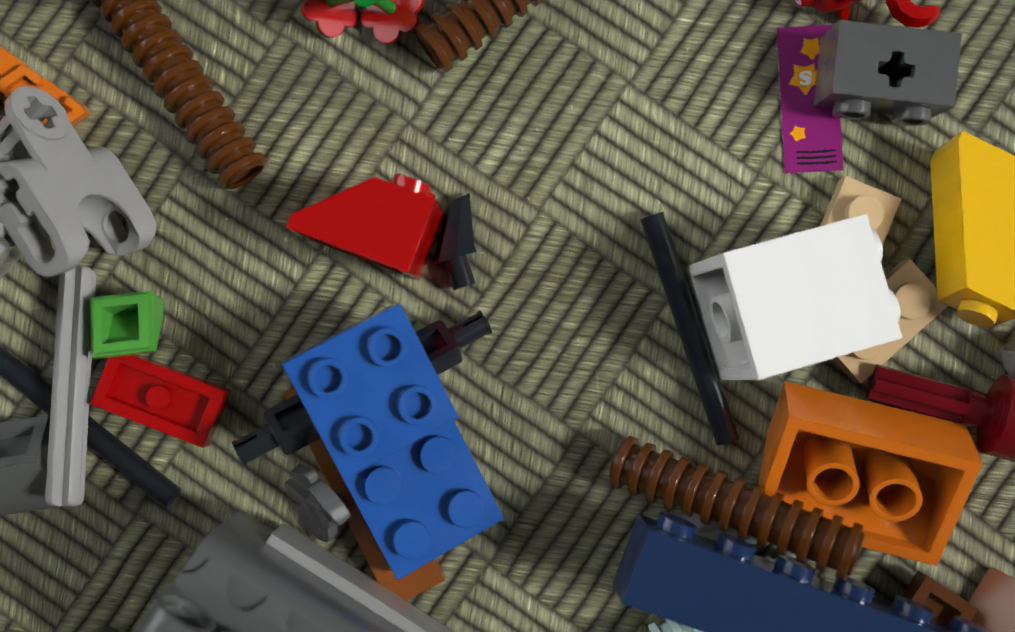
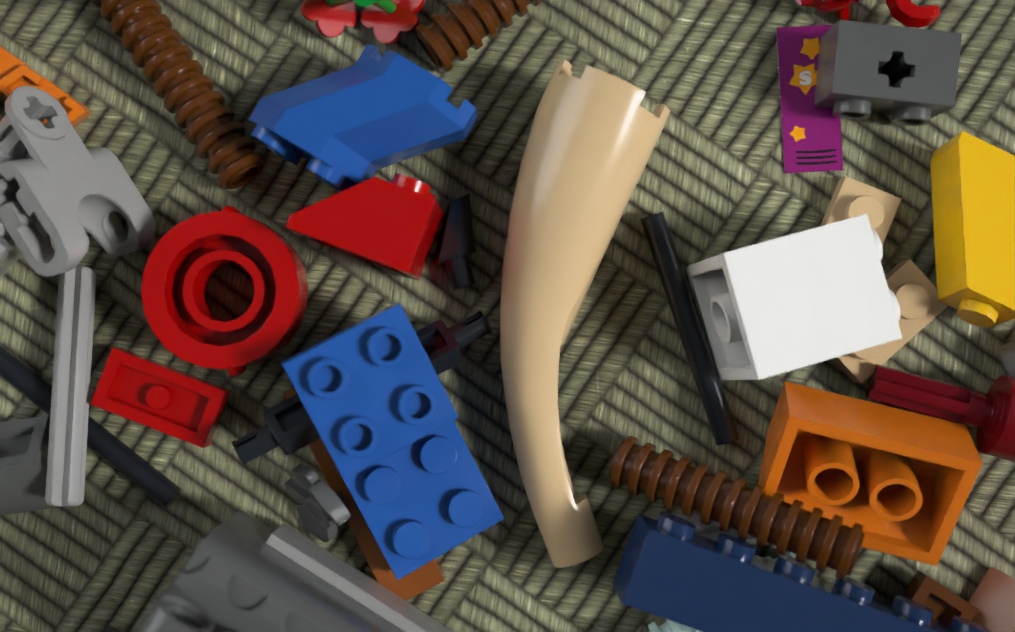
bright green slope [90,291,164,359] -> none
none -> red piece [141,205,308,377]
none -> blue brick [248,44,478,192]
none -> tan brick [500,60,670,568]

